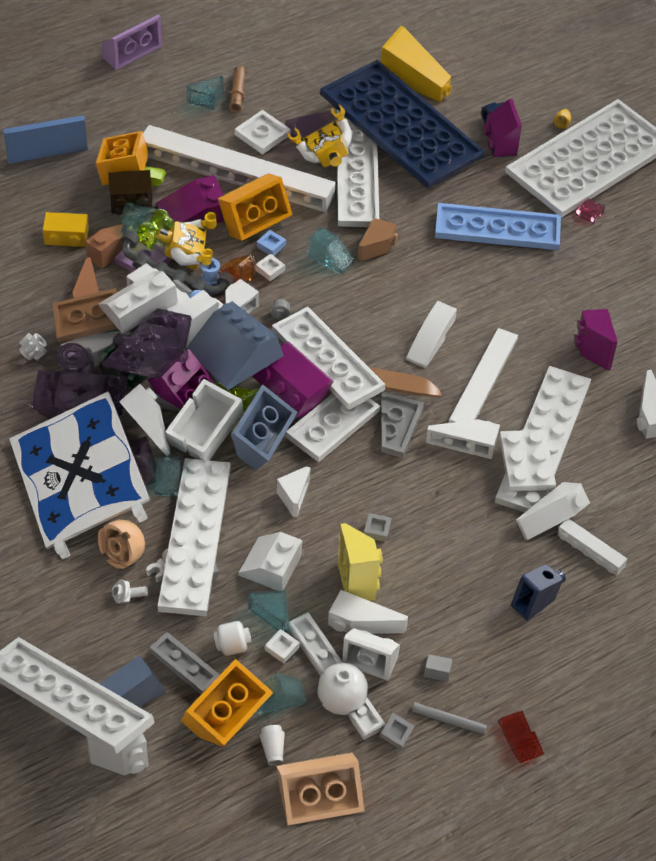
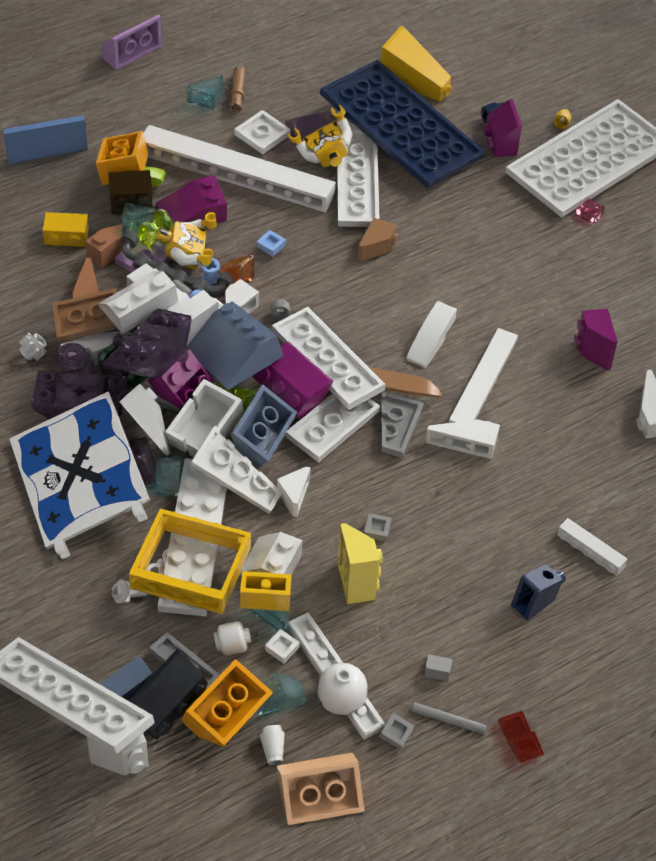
light nougat cylinder [98,519,145,569] -> none
light orange brick [218,173,293,241] -> none
white plate [255,254,285,281] -> none
clear light blue slope [308,227,354,274] -> none
white slope [328,590,408,634] -> none
white slope [342,628,400,681] -> none
light blue plate [435,203,561,250] -> none
white plate [495,366,591,512] -> none
white plate [500,429,556,492] -> none
white slope [516,482,590,540] -> none
none -> yellow window [129,509,251,614]
none -> black slope [129,648,208,740]
none -> white wing [190,425,282,514]
none -> yellow brick [240,571,292,611]

